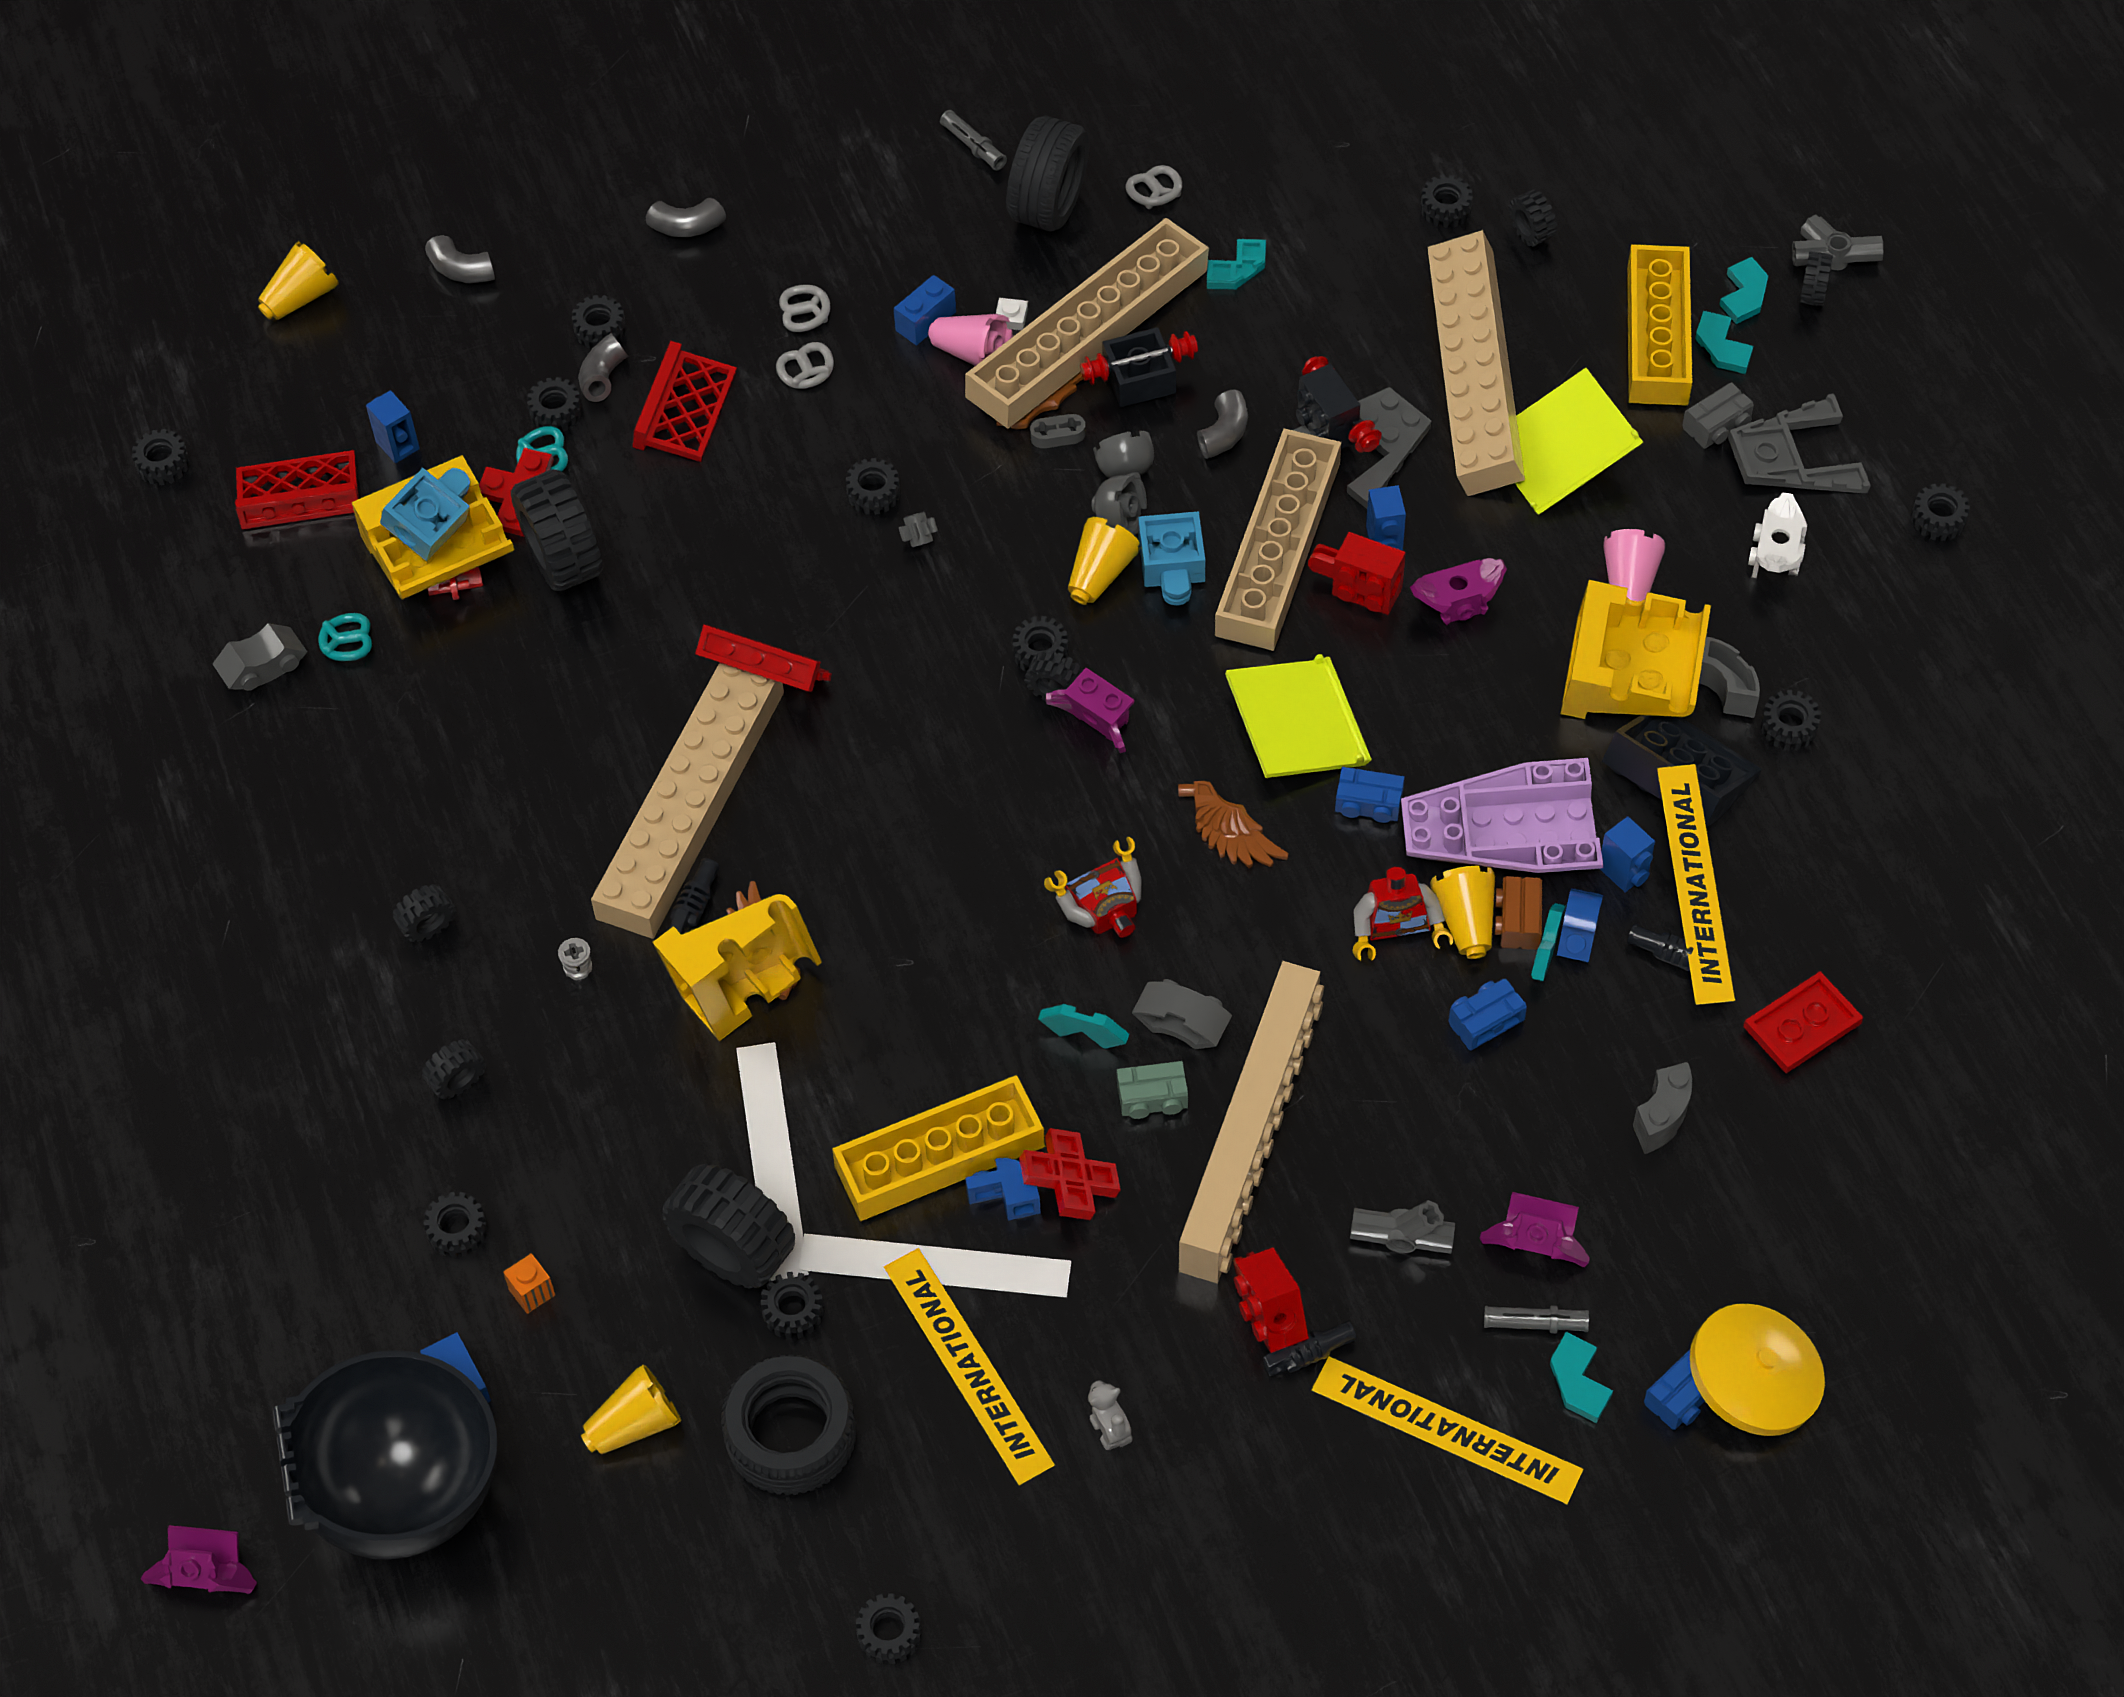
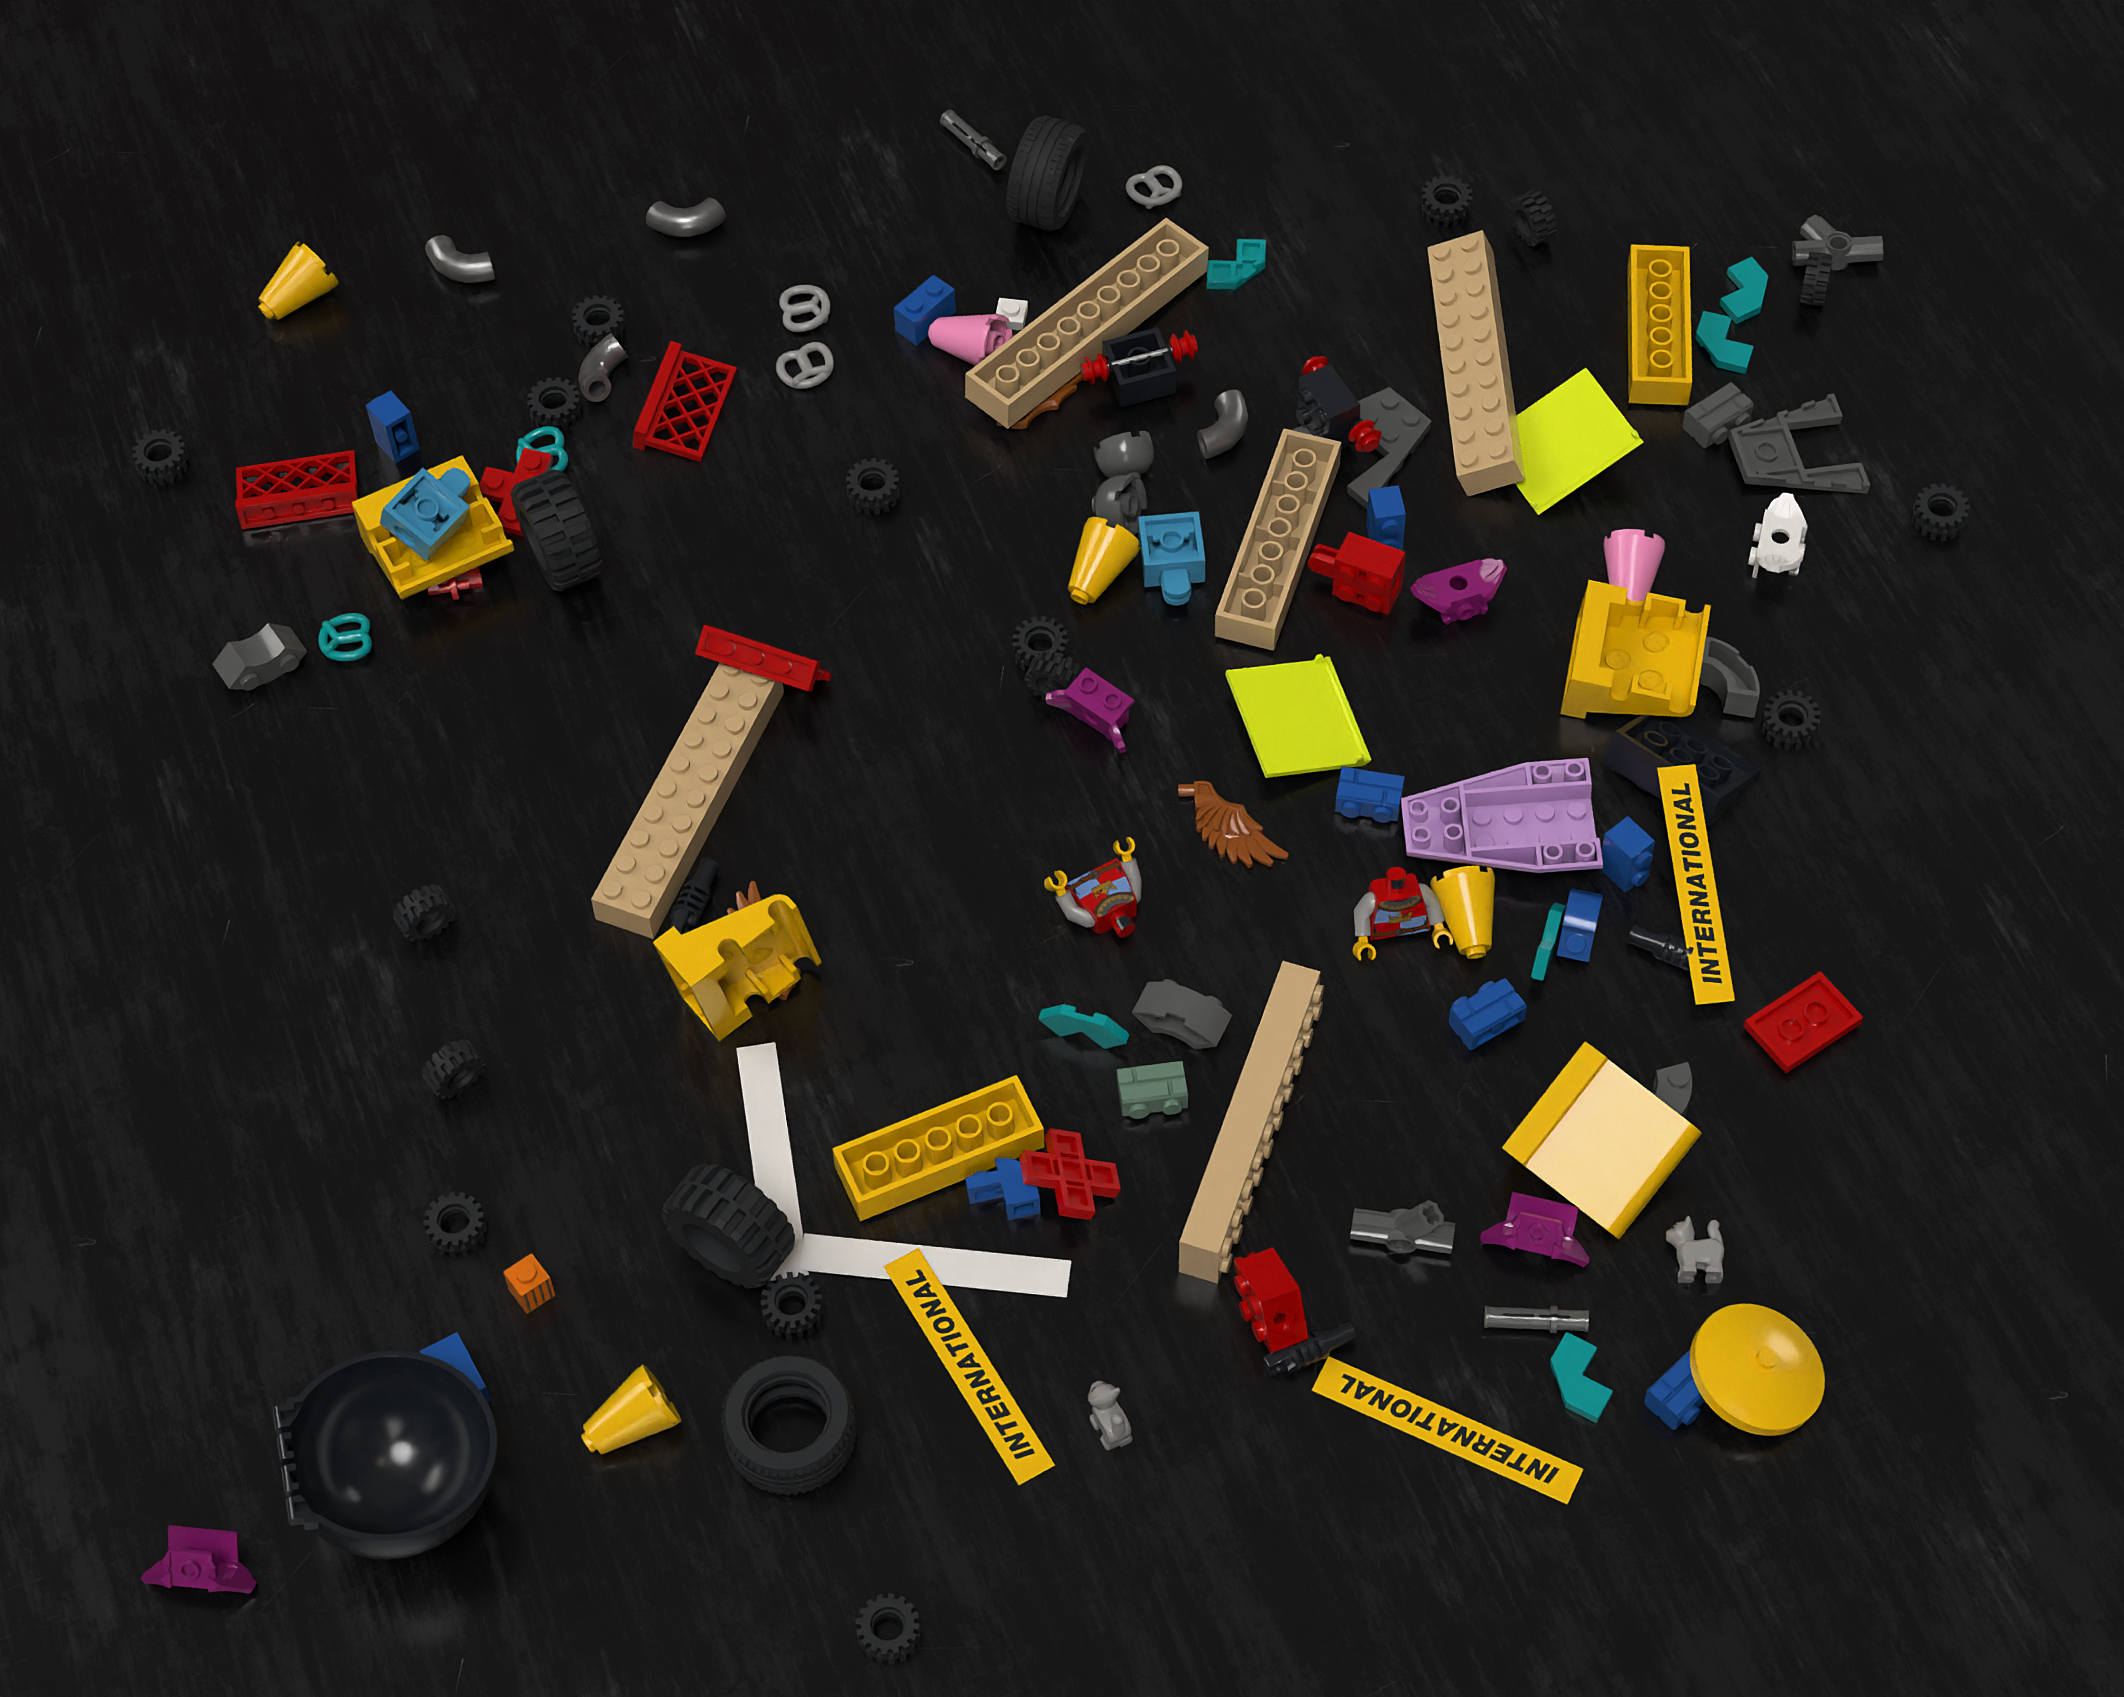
light grey bush [558,938,592,980] -> none
dark grey gear [898,512,938,547] -> none
dark grey beam [1030,414,1086,448] -> none
dark orange brick [1494,876,1542,950] -> none
none -> yellow panel [1502,1041,1702,1239]
none -> light grey animal [1666,1216,1724,1283]

